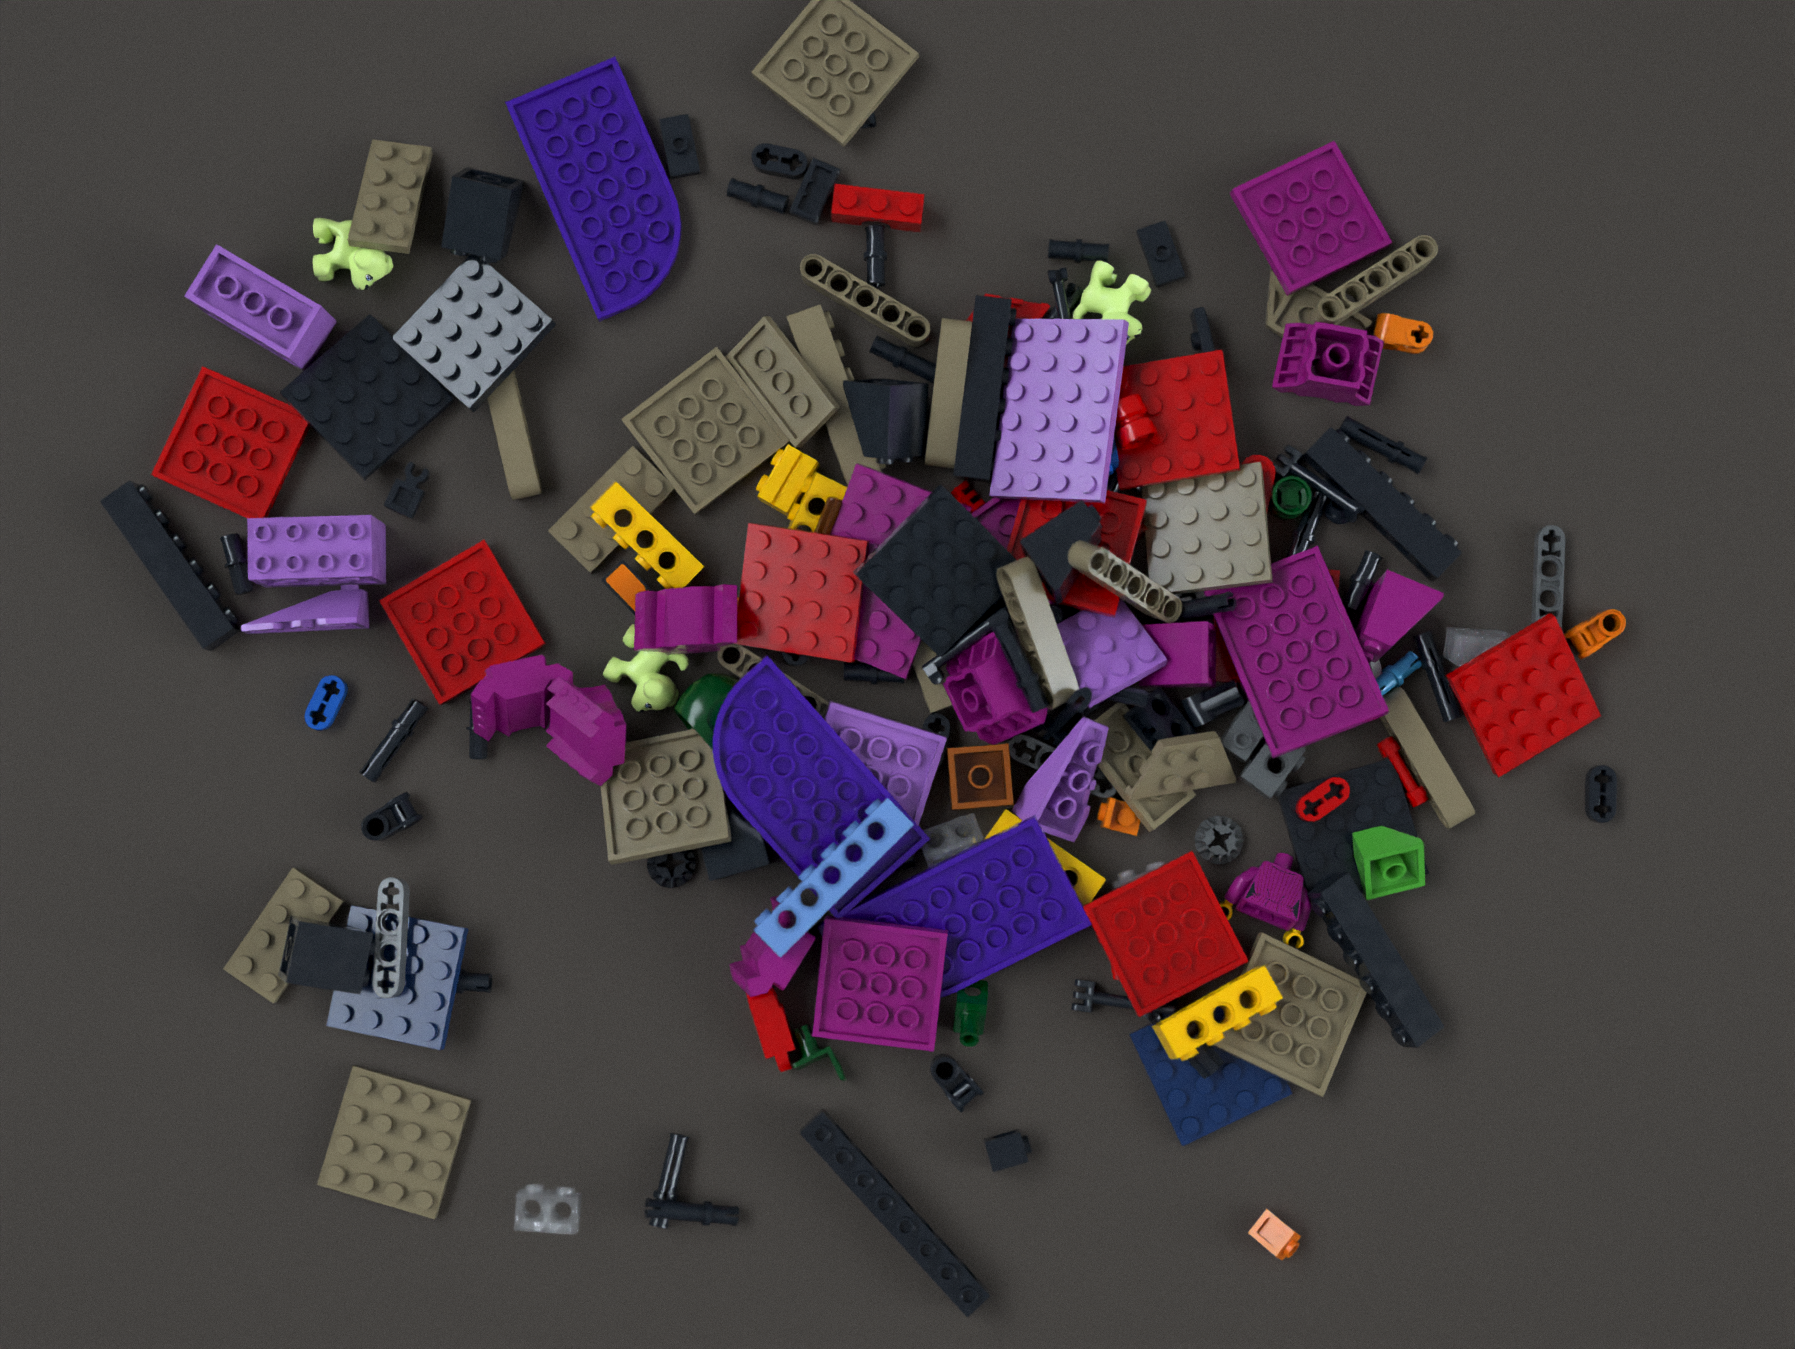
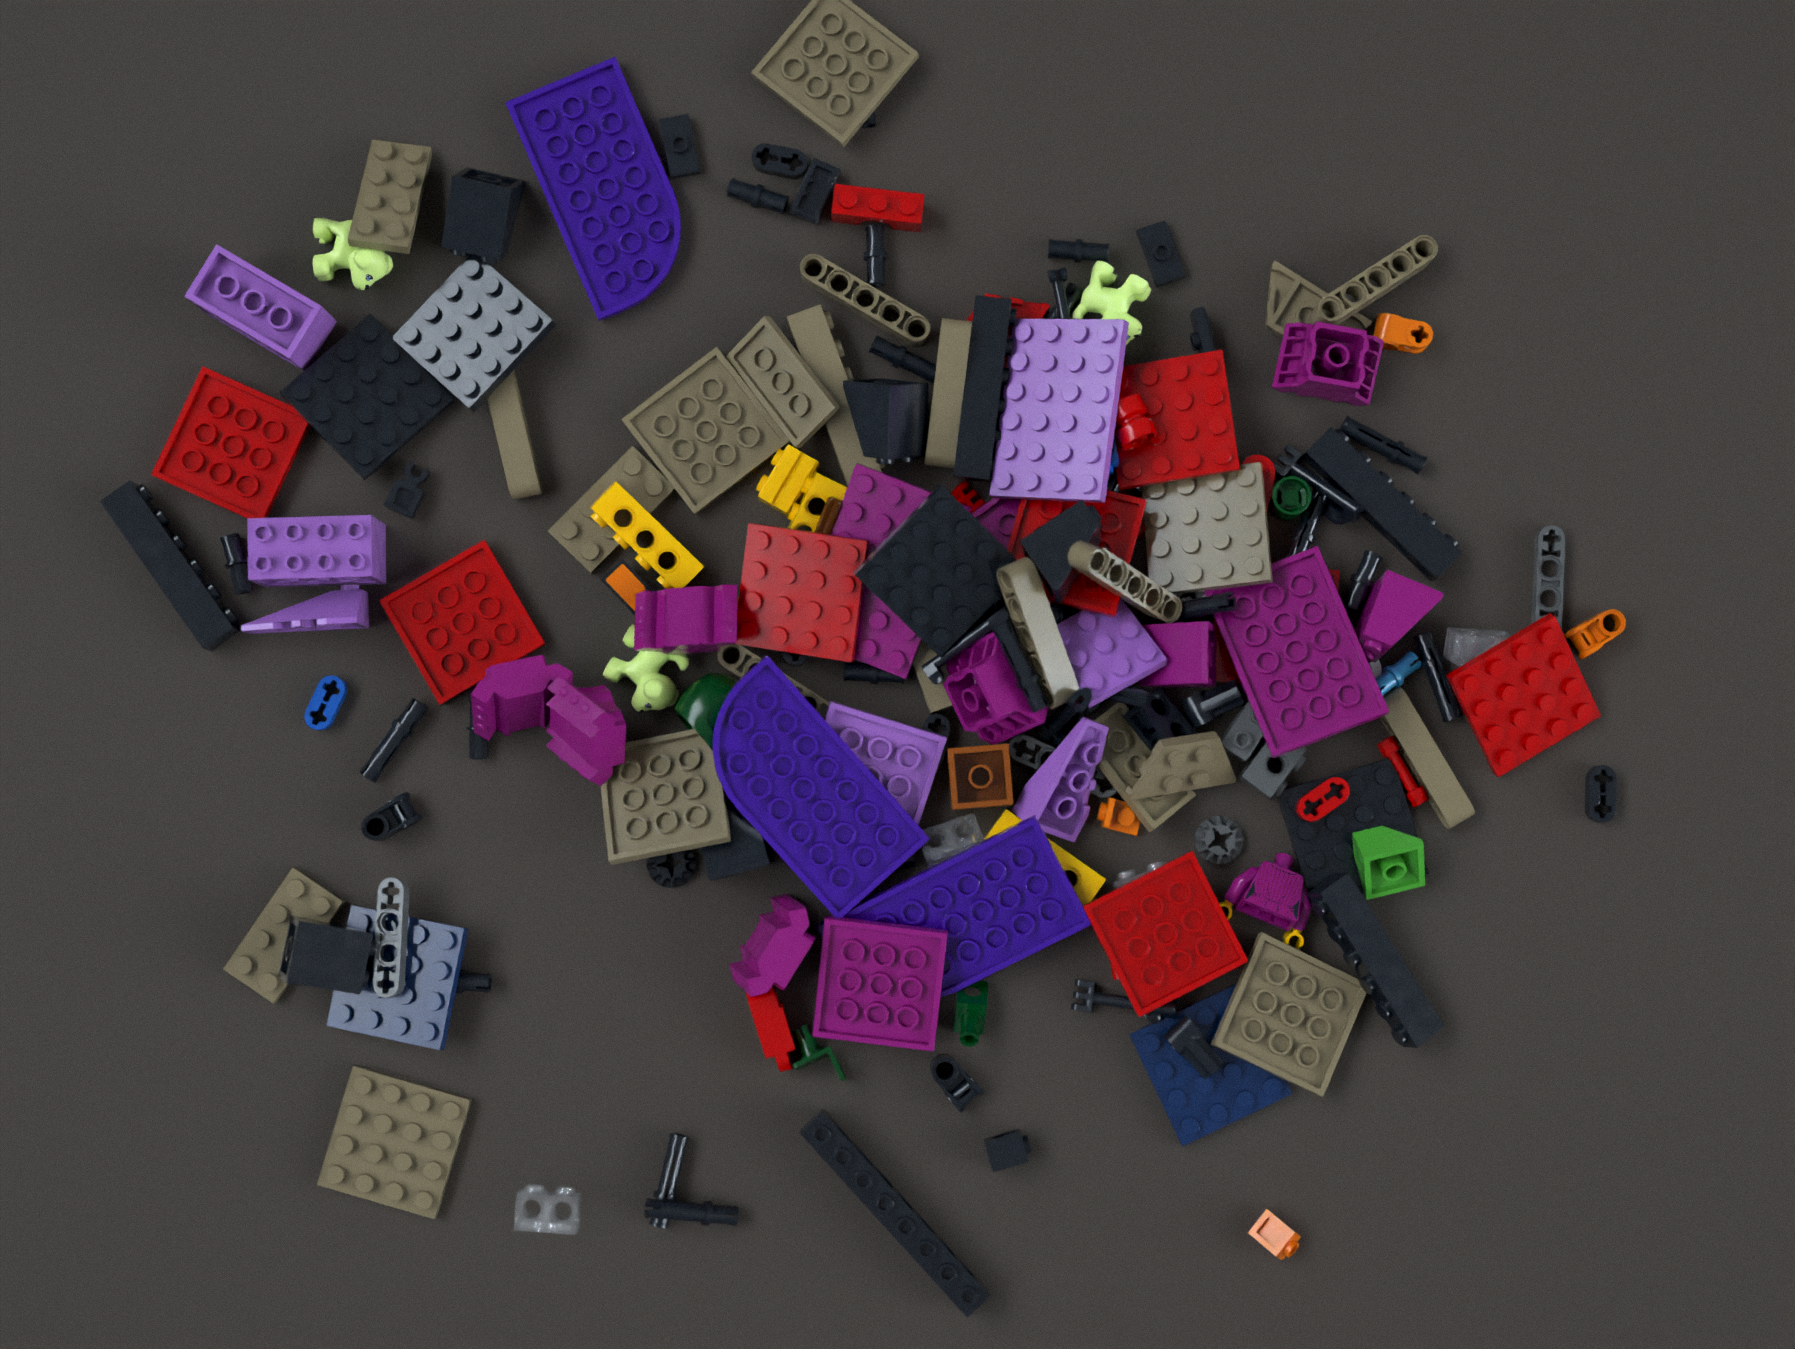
medium blue brick [753,798,914,958] -> none
yellow brick [1152,965,1283,1061] -> none
magenta plate [1229,141,1393,296] -> none

